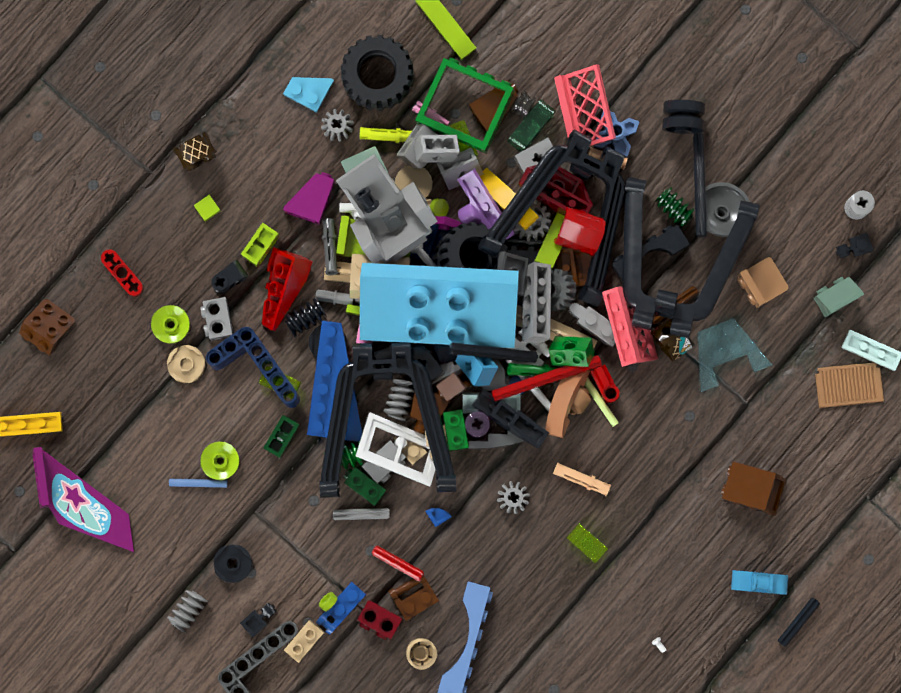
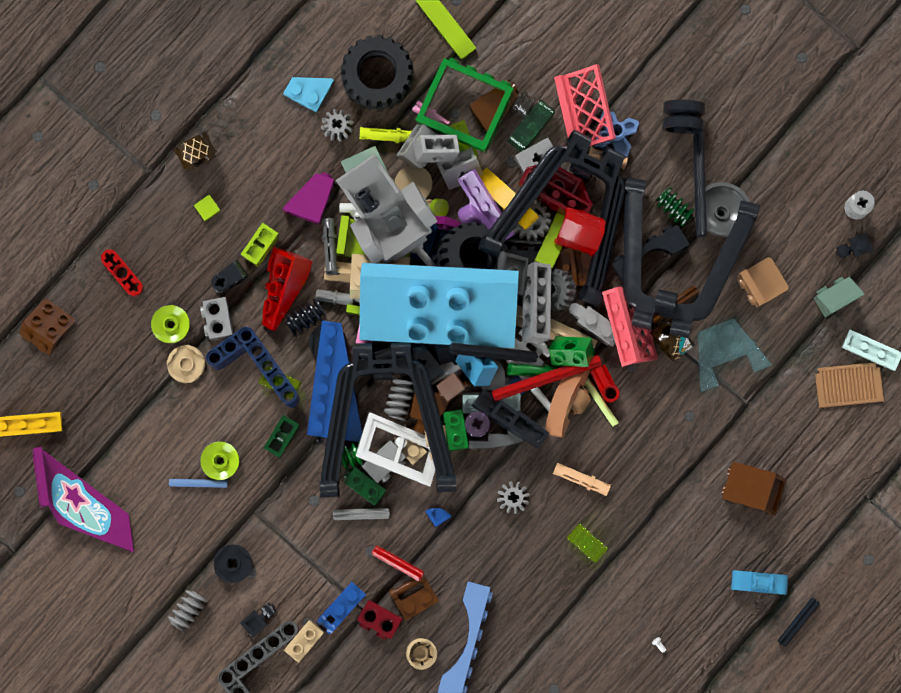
lime tile [319,592,338,611] -> none

